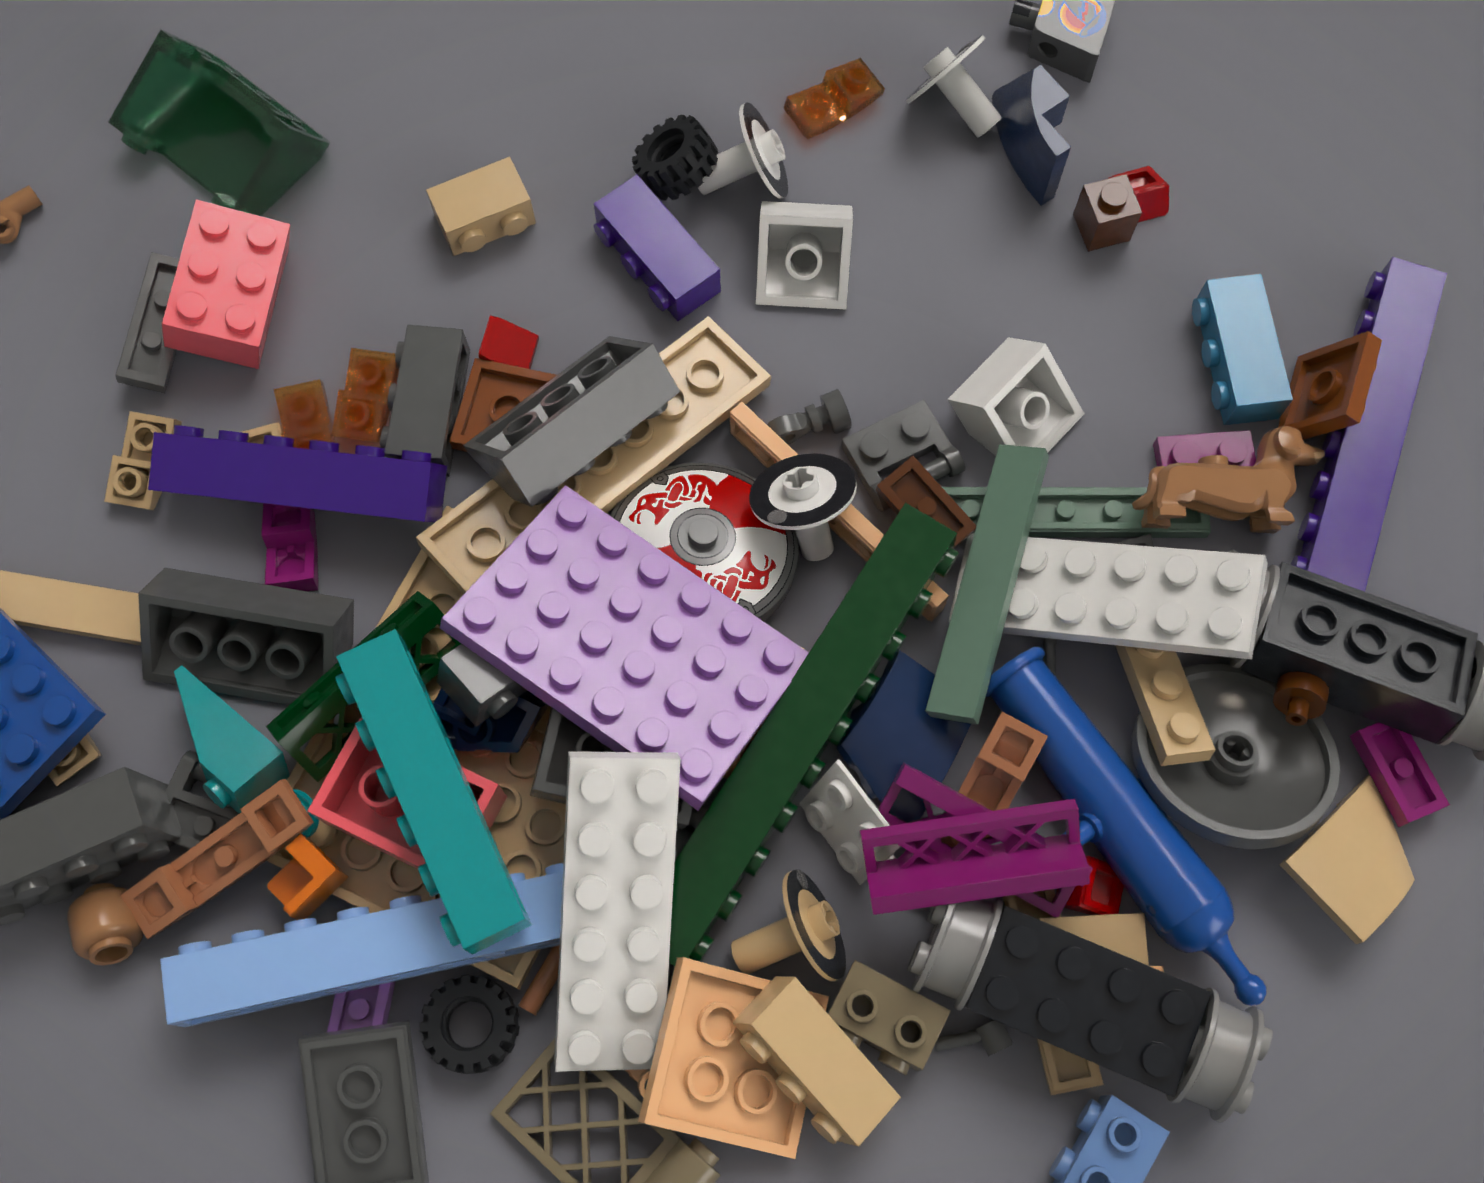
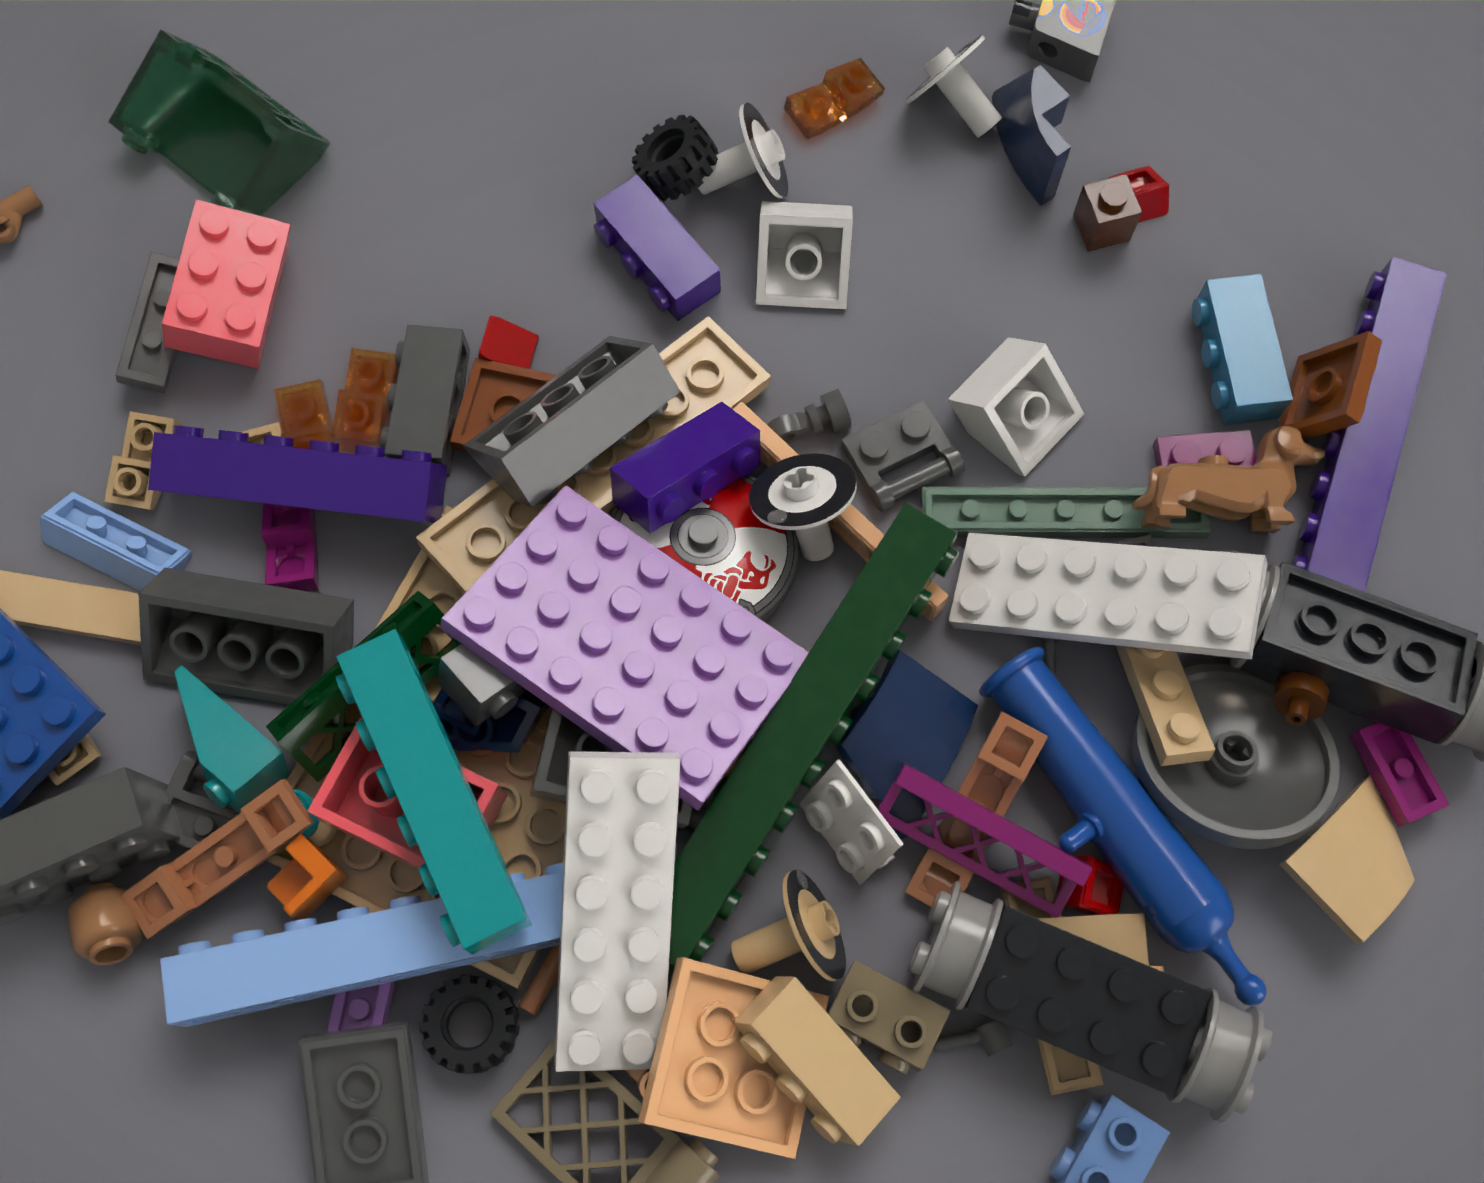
tan brick [426,157,536,256] -> none
magenta fence [860,799,1090,915] -> none
reddish brown plate [875,456,977,549] -> none
sand green tile [925,444,1049,725] -> none
none -> light blue slope [40,491,192,591]
none -> dark purple brick [610,402,760,534]

